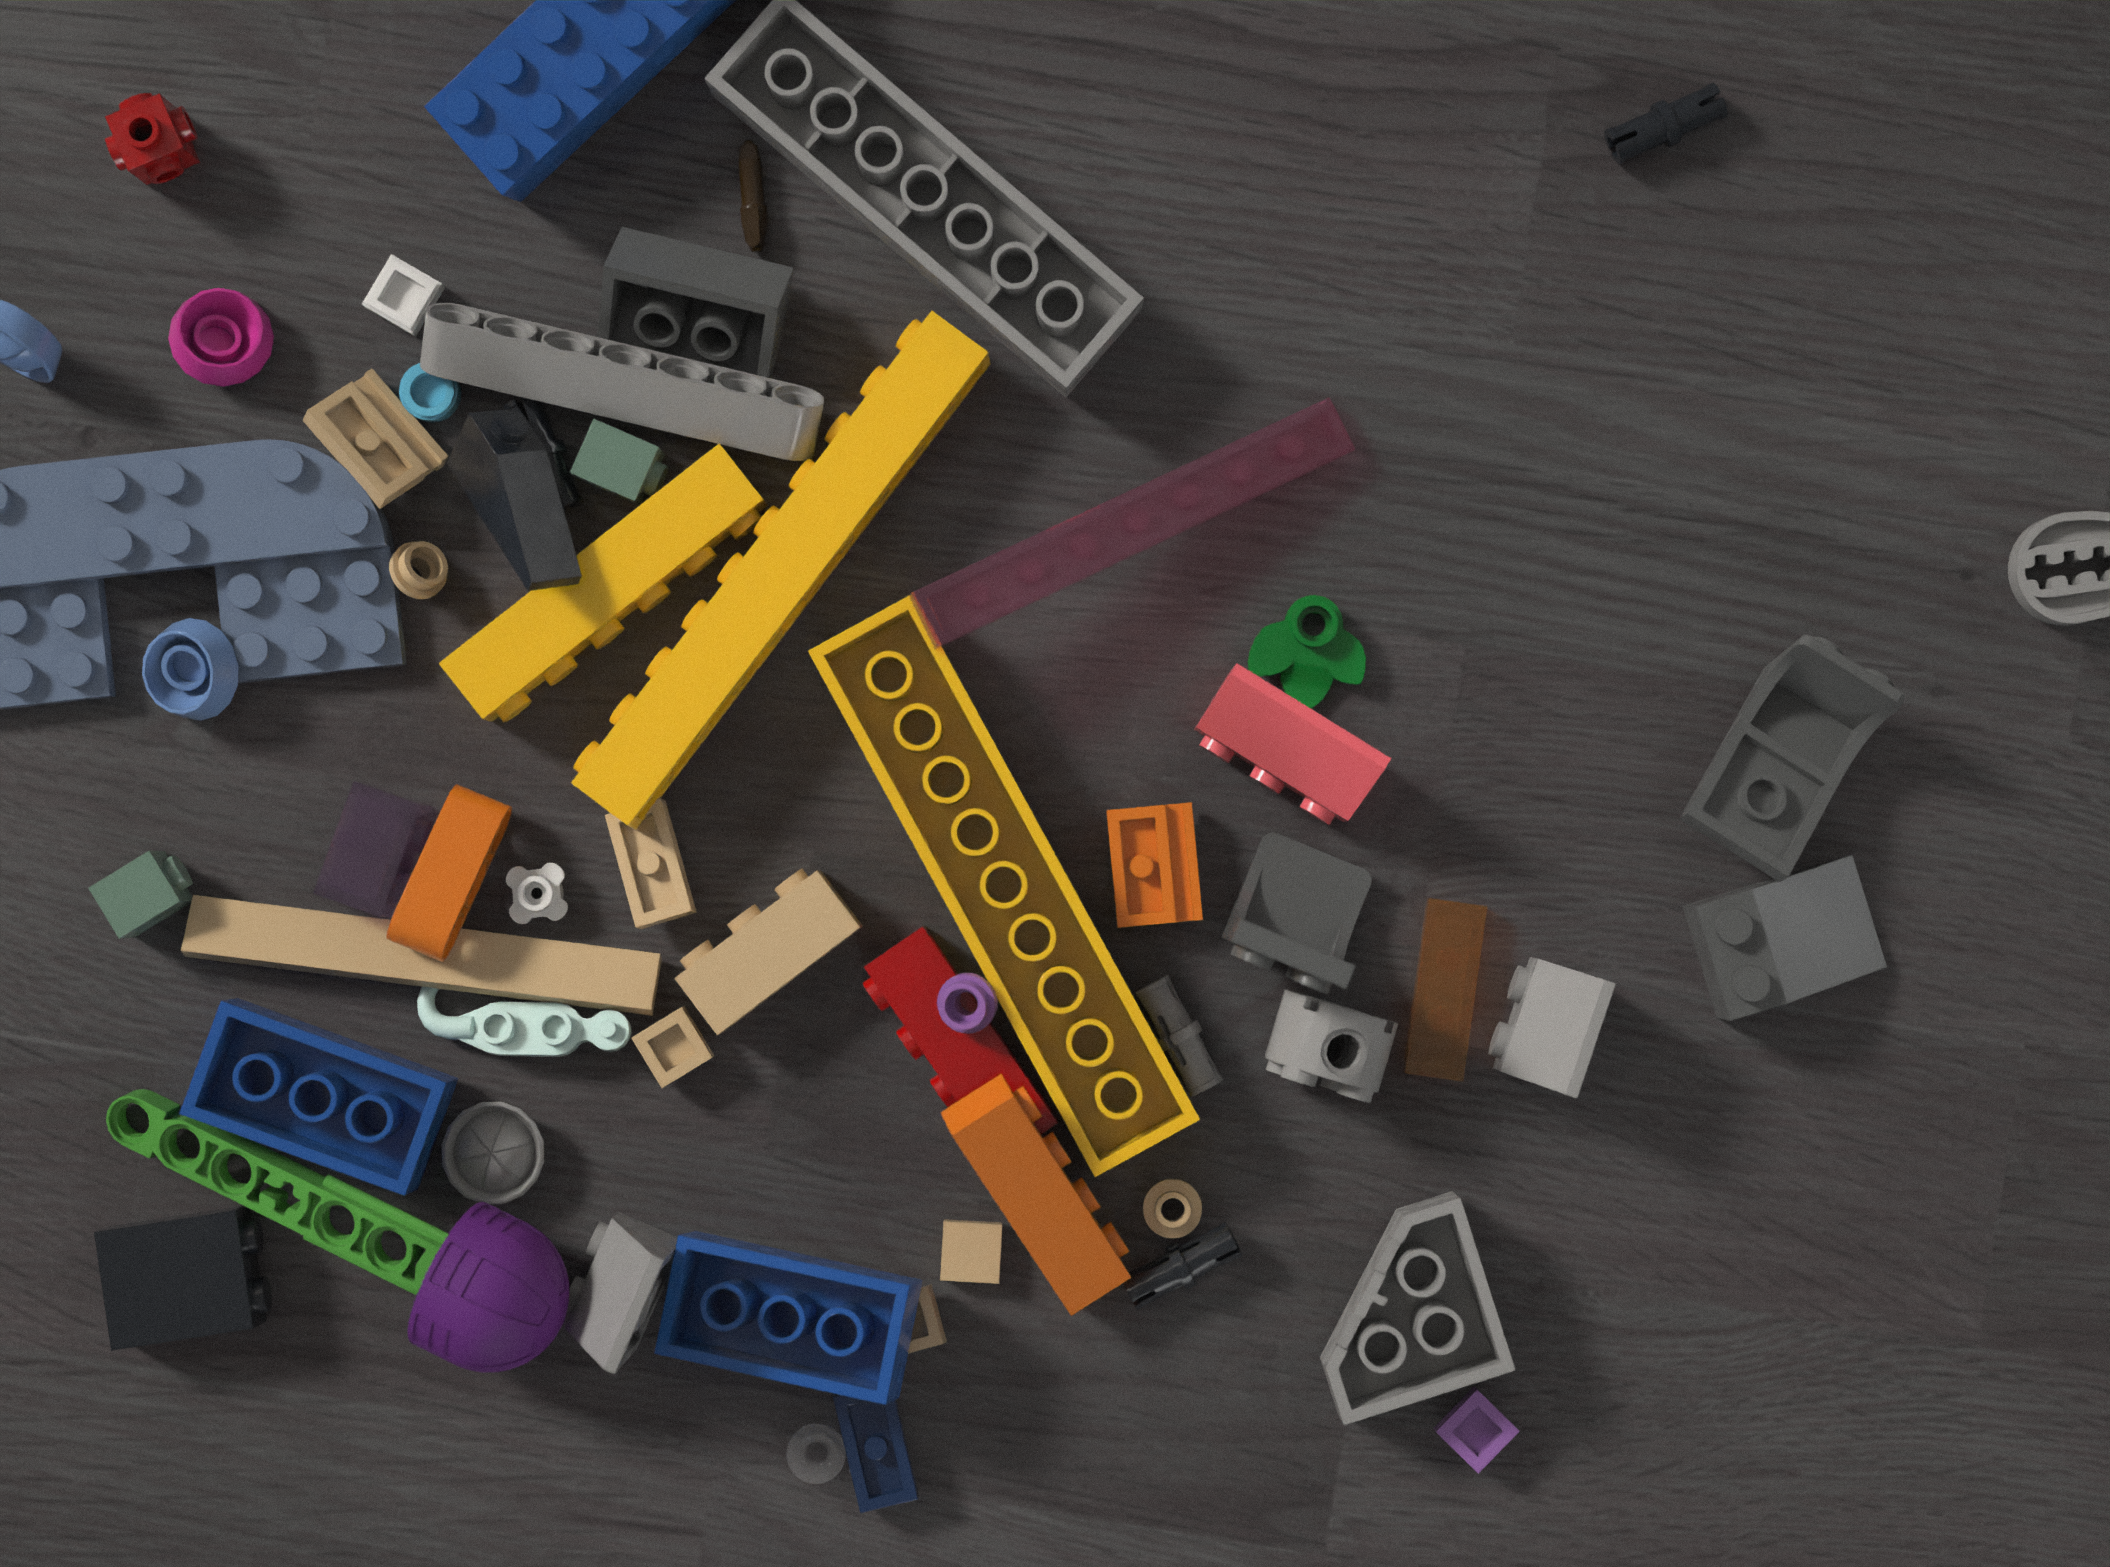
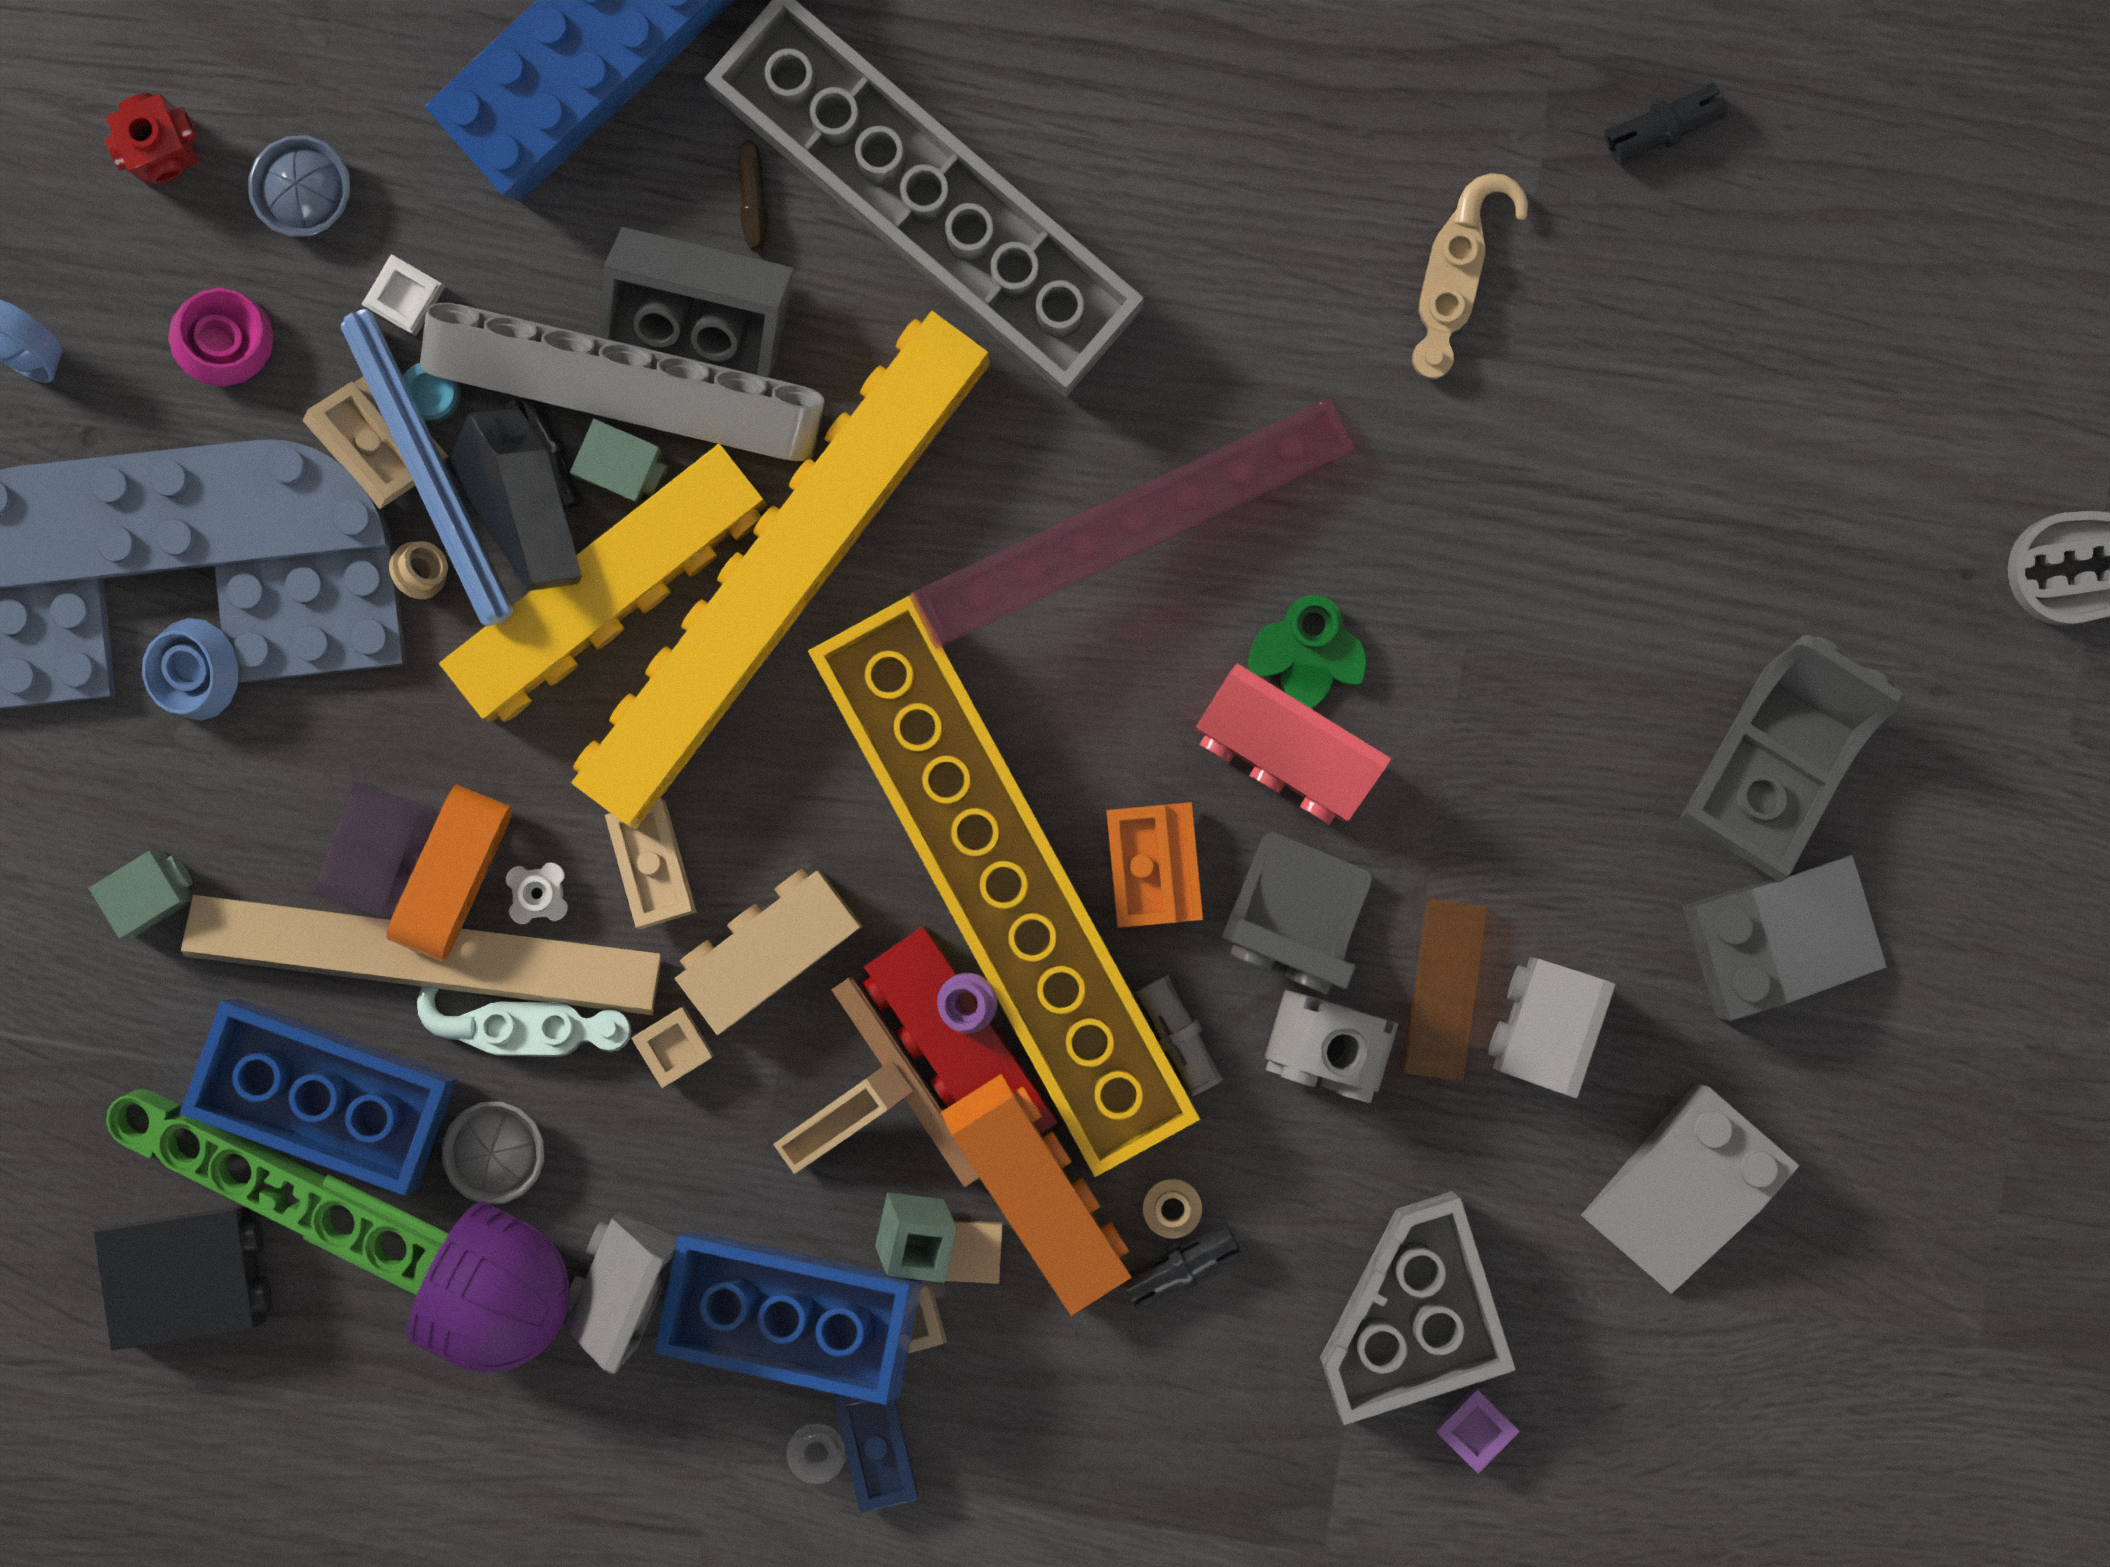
none -> sand blue hat [248,135,350,237]
none -> medium blue axle [341,309,513,627]
none -> tan piece [773,1061,913,1174]
none -> medium nougat tile [831,976,979,1188]
none -> sand green brick [875,1192,957,1283]
none -> tan piece [1412,173,1528,379]
none -> light grey slope [1581,1082,1799,1294]

